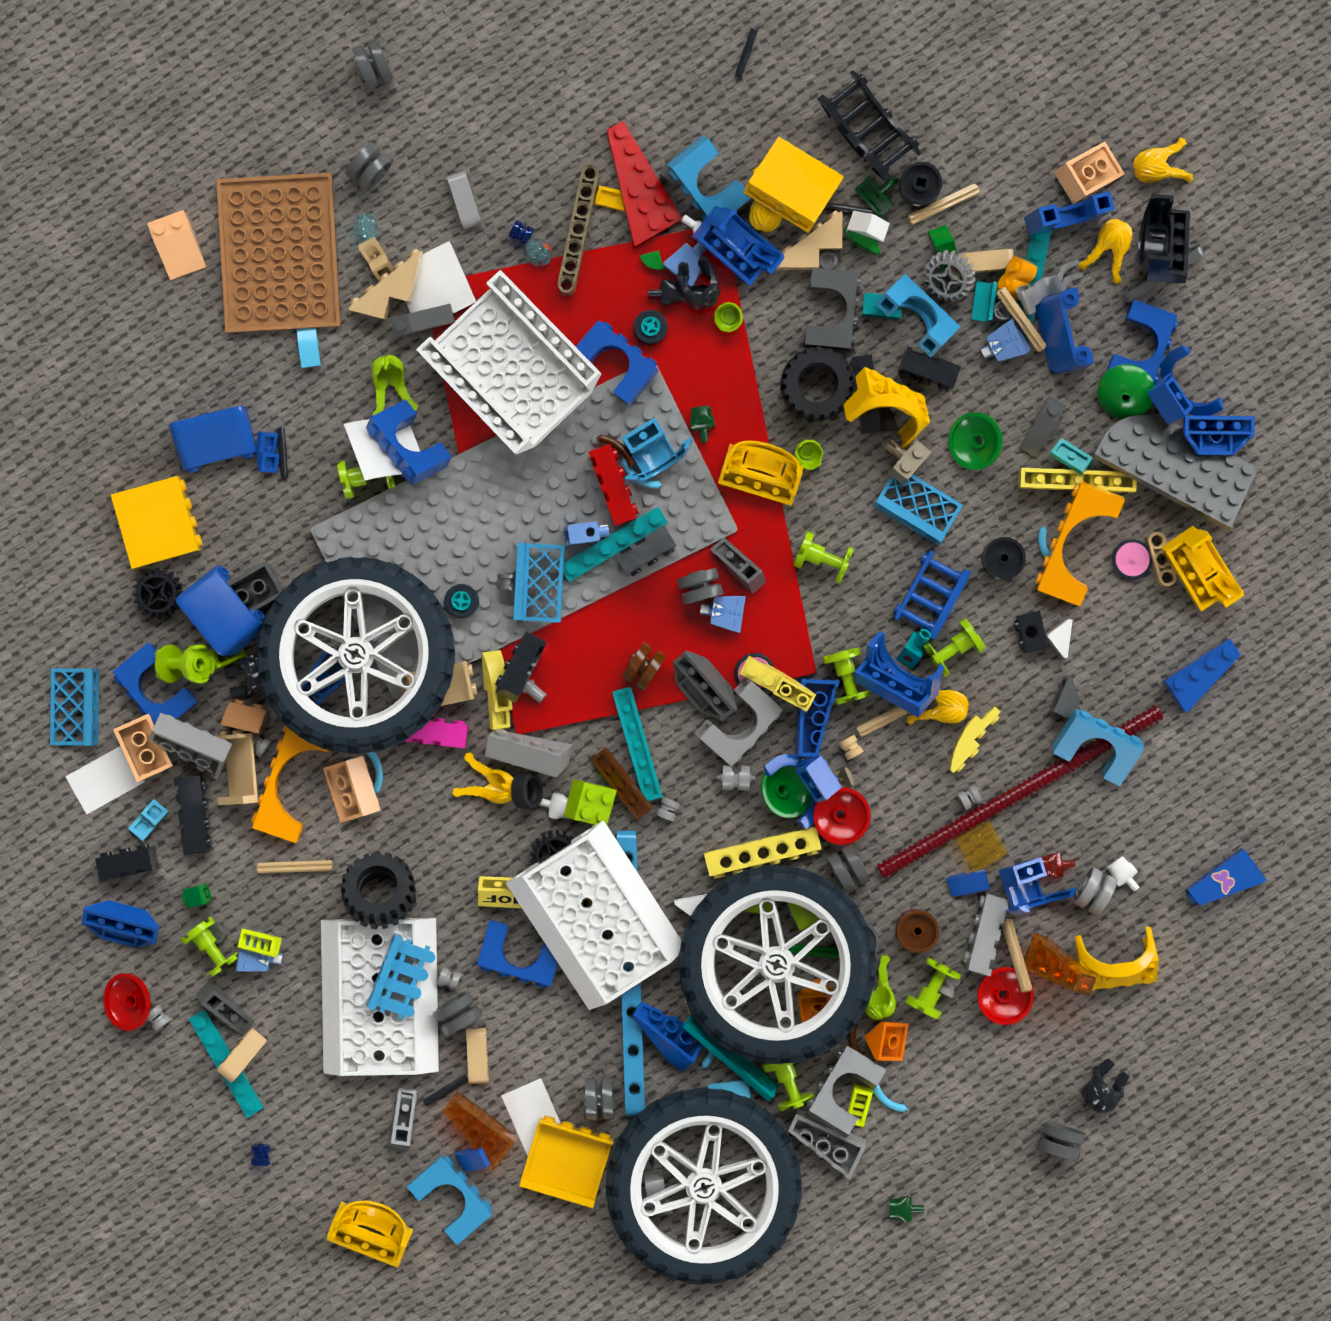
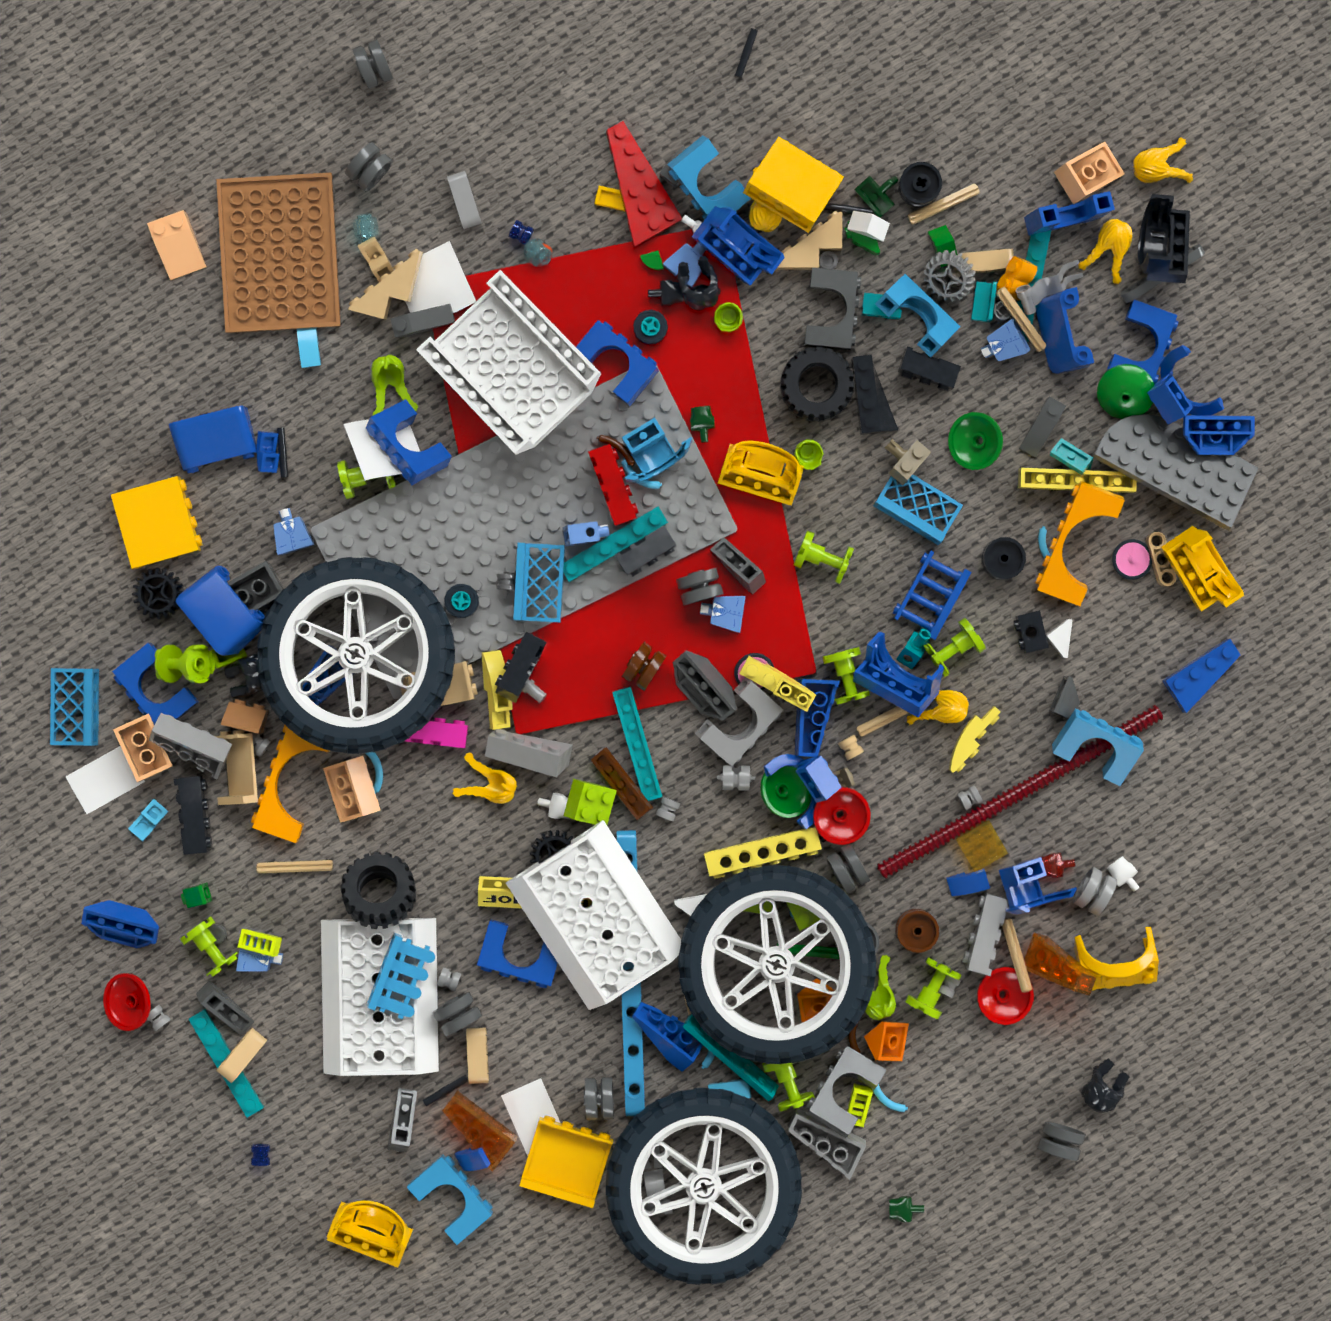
black wedge [95,844,159,881] -> none
black tyre [511,772,543,809] -> none
dark tan beam [558,164,599,297] -> none
black fence [817,70,921,182] -> none
yellow piece [843,367,930,448] -> none
blue slope [1186,848,1267,906] -> none
none -> medium blue torso [274,508,315,556]

